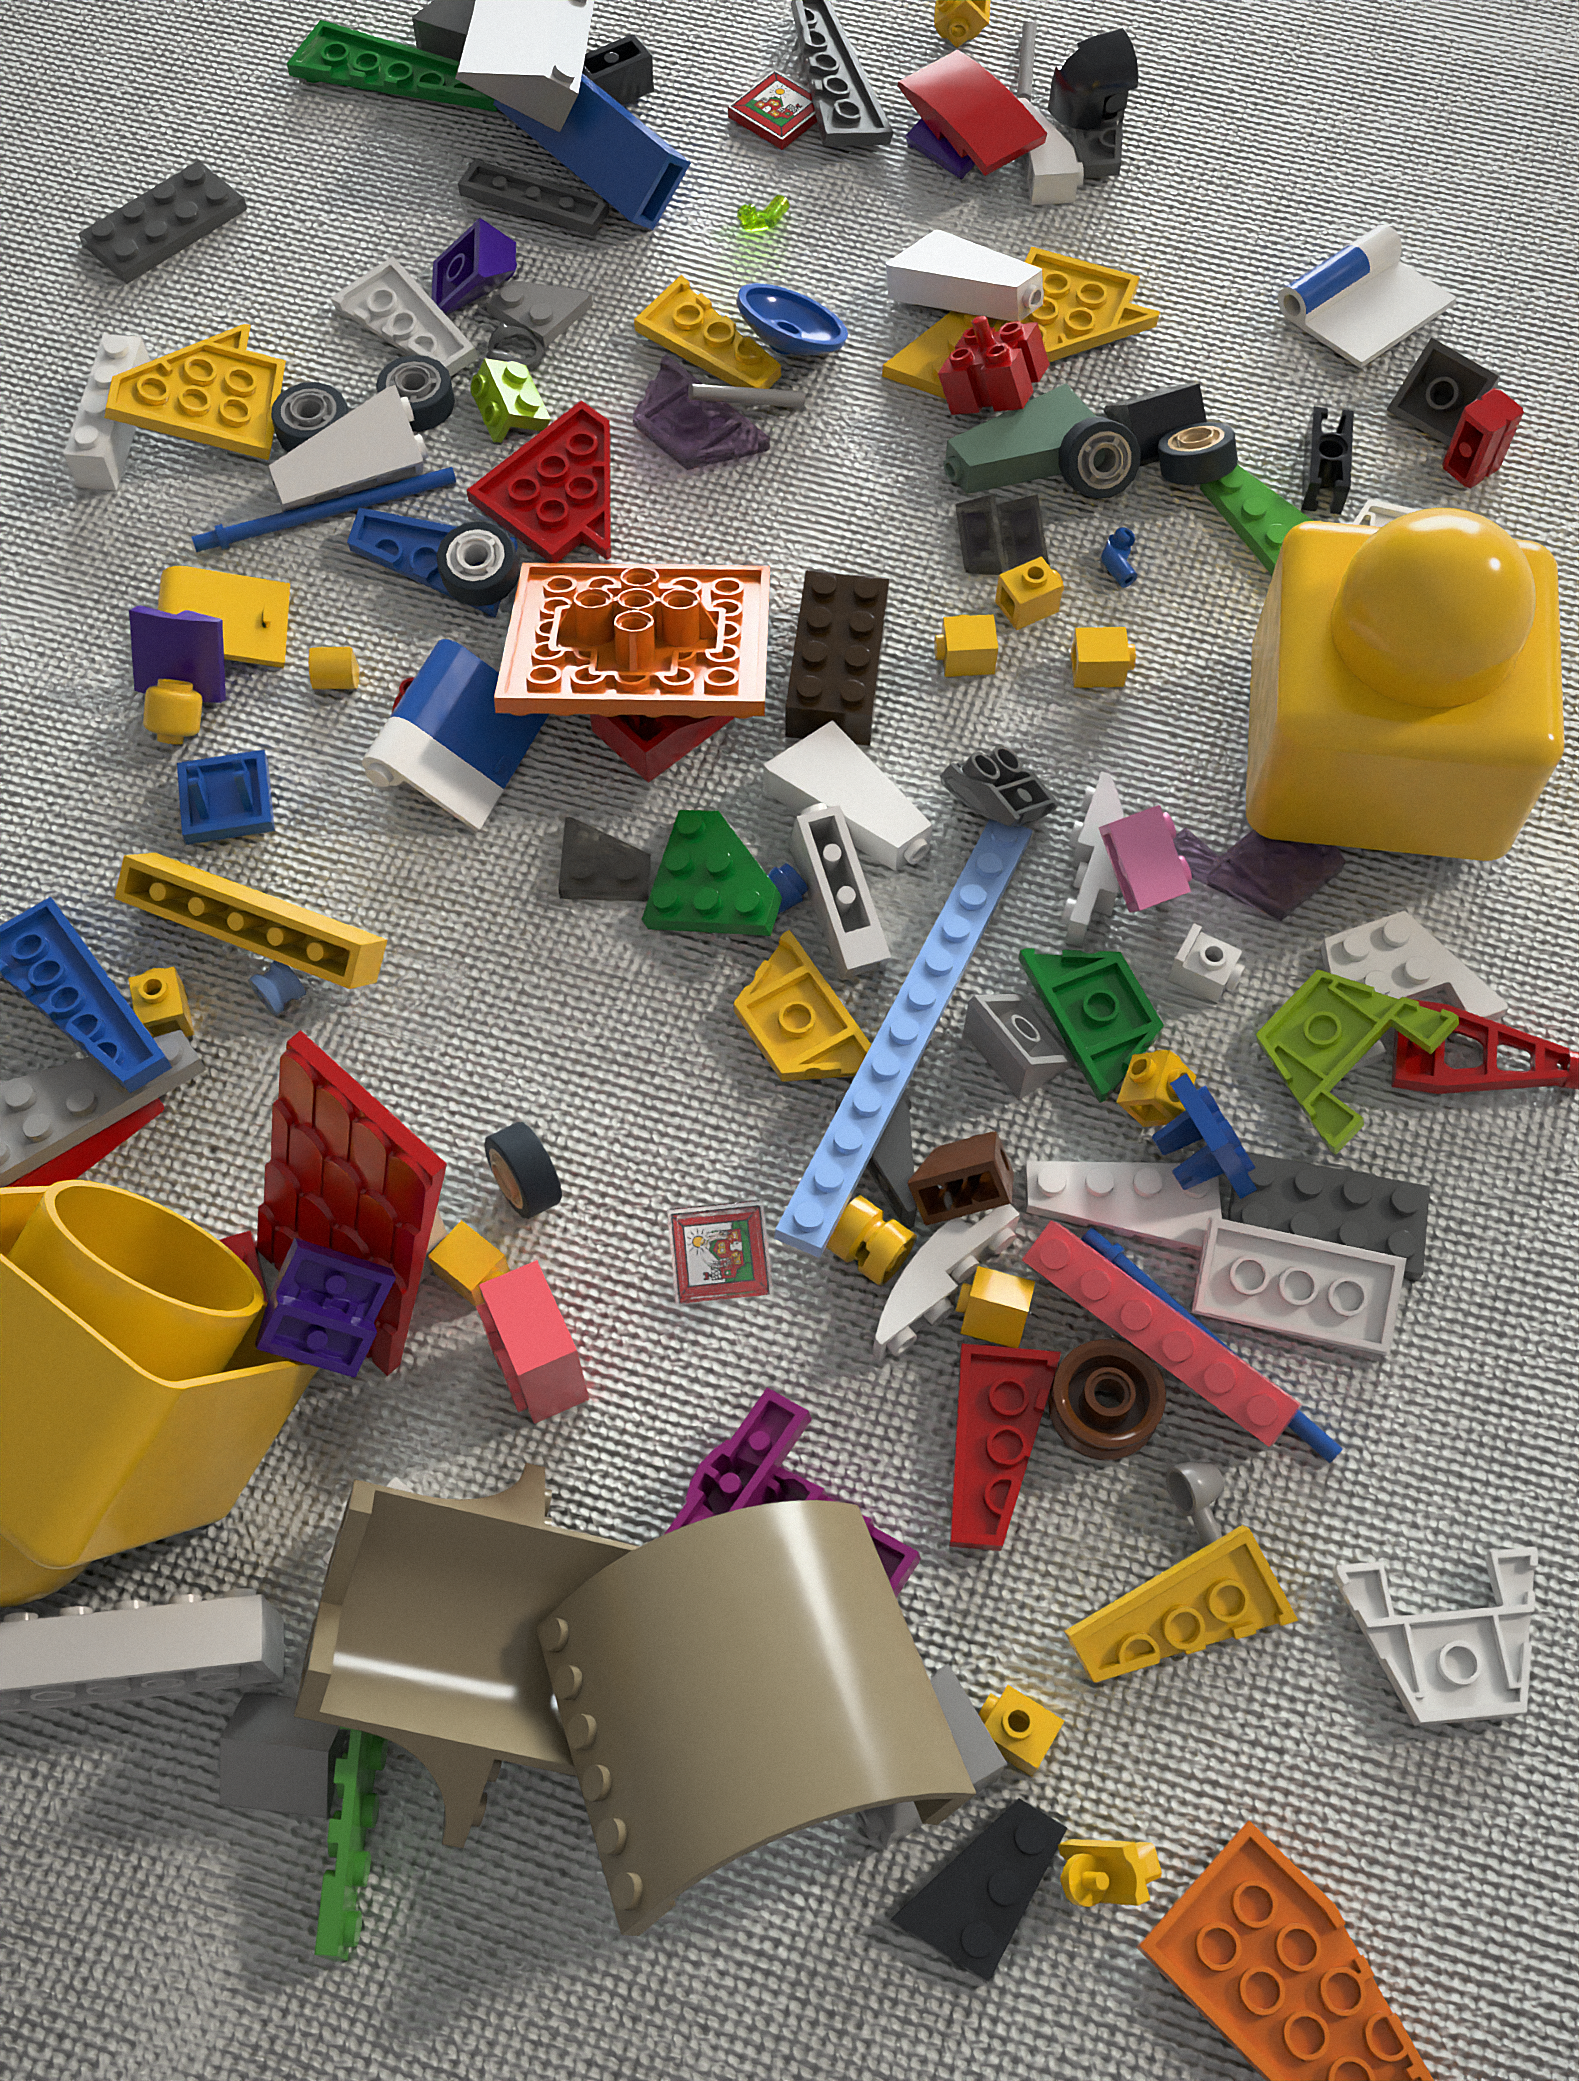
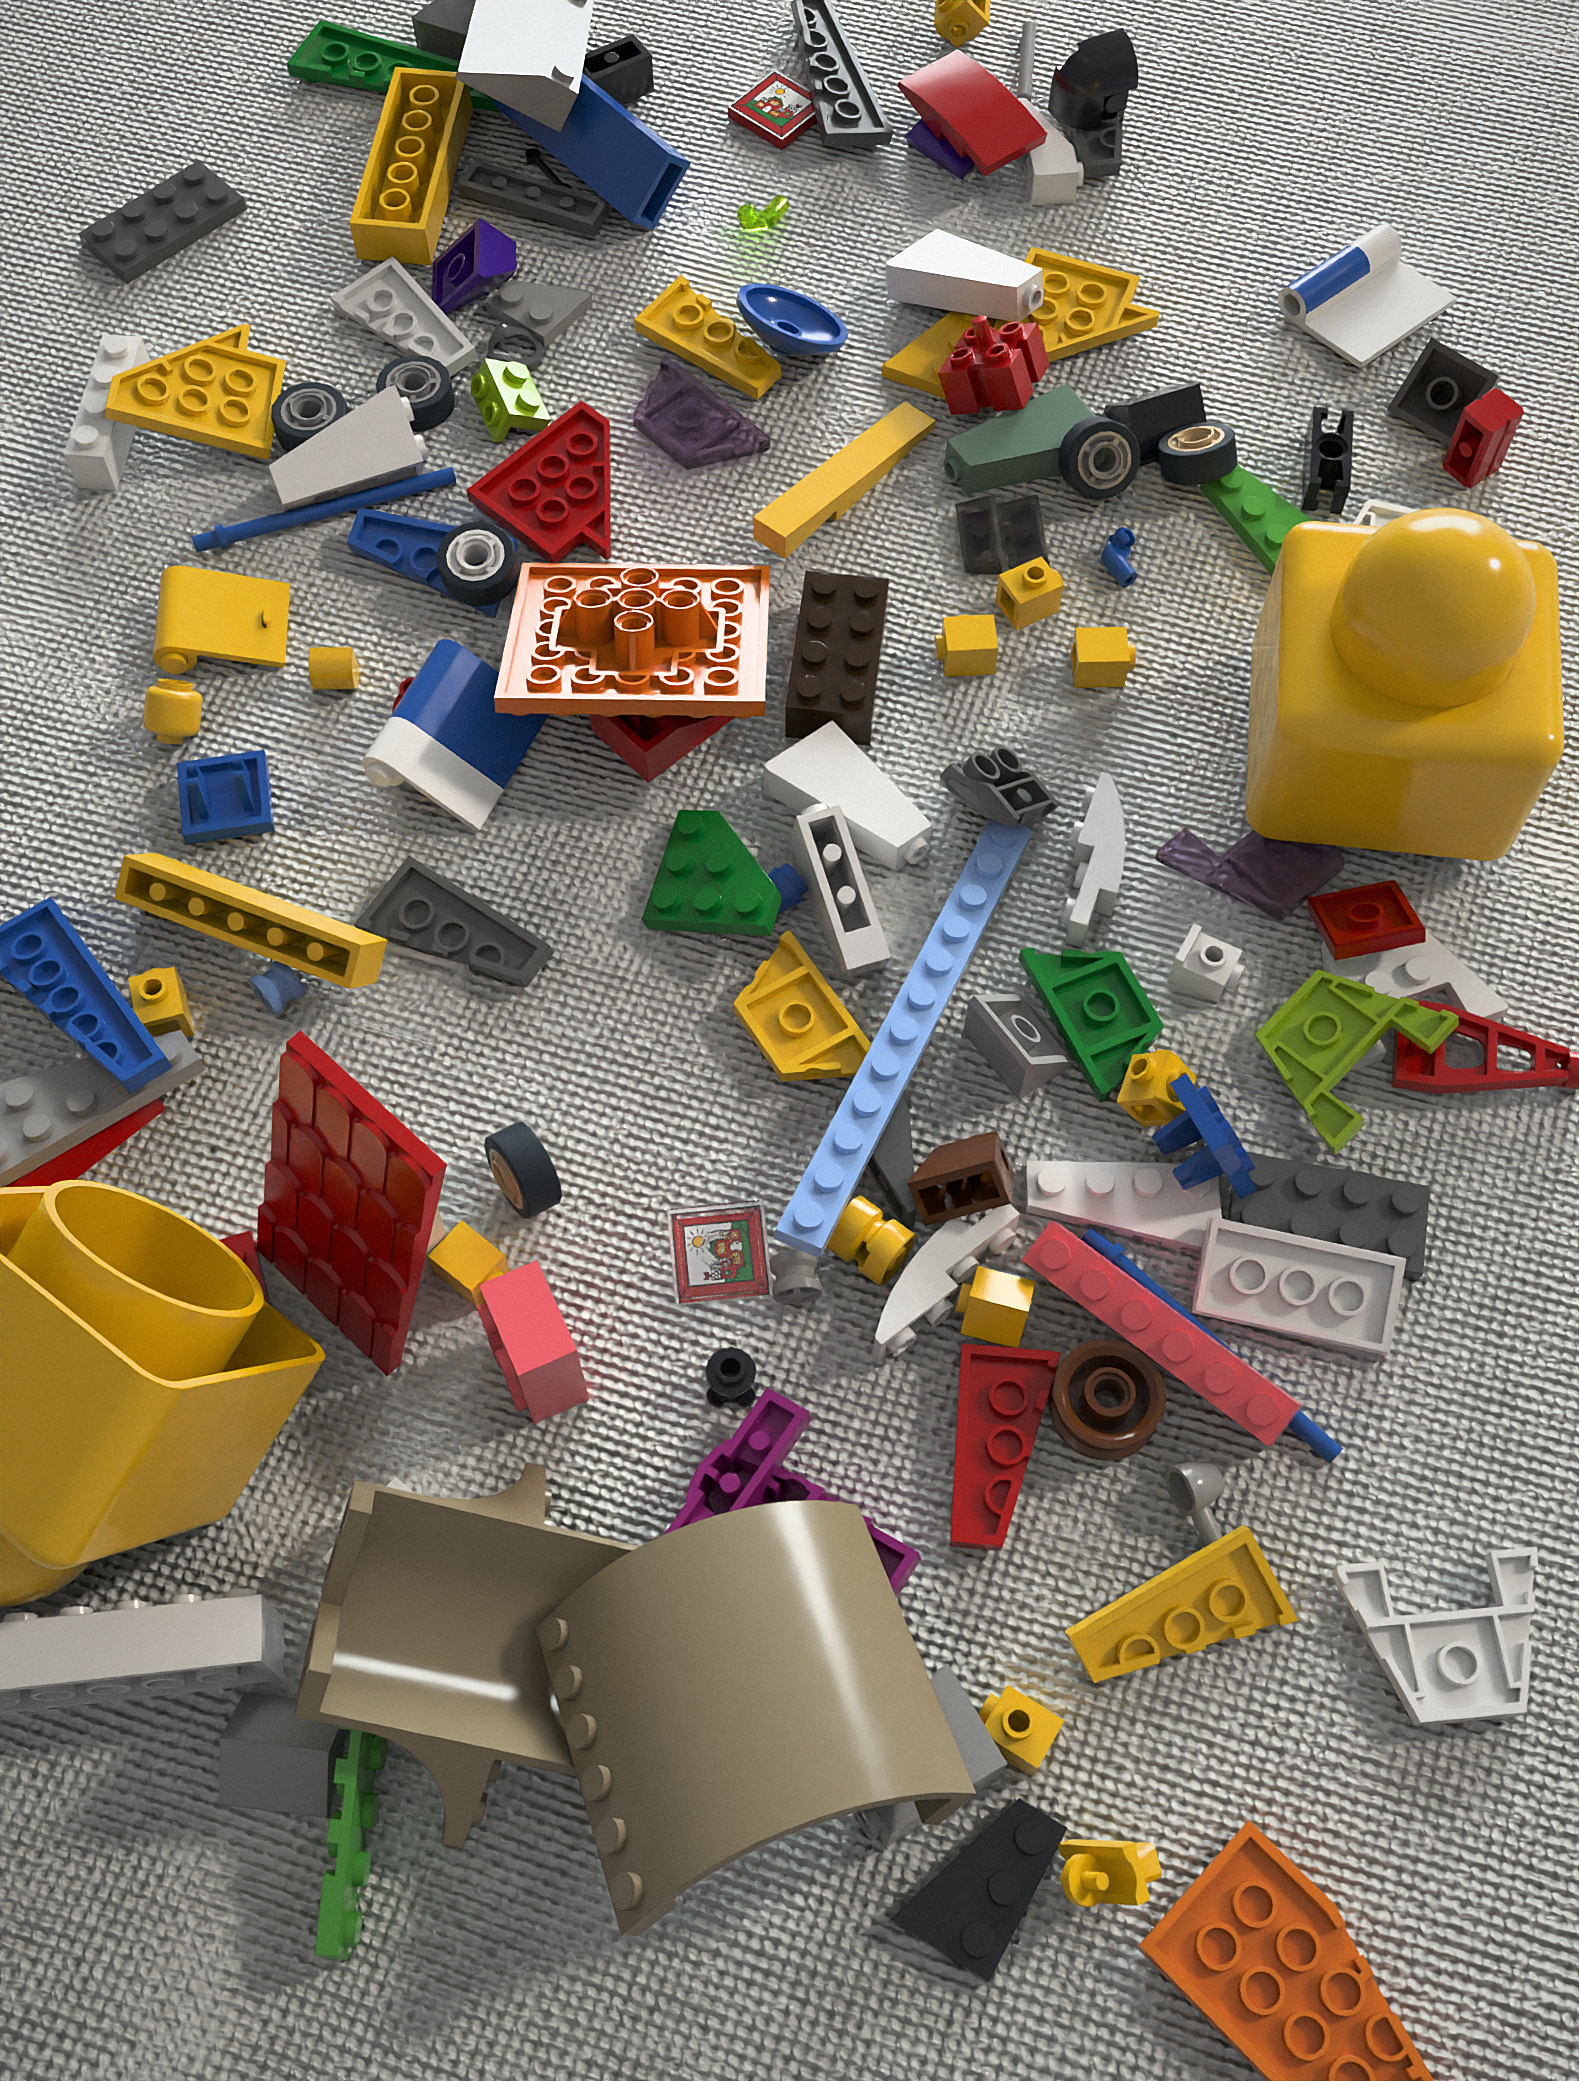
dark purple slope [129,605,226,703] -> none
dark purple slope [255,1238,396,1378] -> none
clear smoke wing [558,817,651,902] -> none
light grey bar [688,384,805,408] -> none
bright pink slope [1098,805,1192,913] -> none
none -> yellow brick [349,67,473,265]
none -> dark grey wing [354,855,554,988]
none -> black hinge [525,148,572,189]
none -> black brick [705,1347,756,1408]
none -> yellow slope [753,401,936,559]
none -> light grey wheel [769,1250,822,1305]
none -> red tile [1307,880,1426,961]

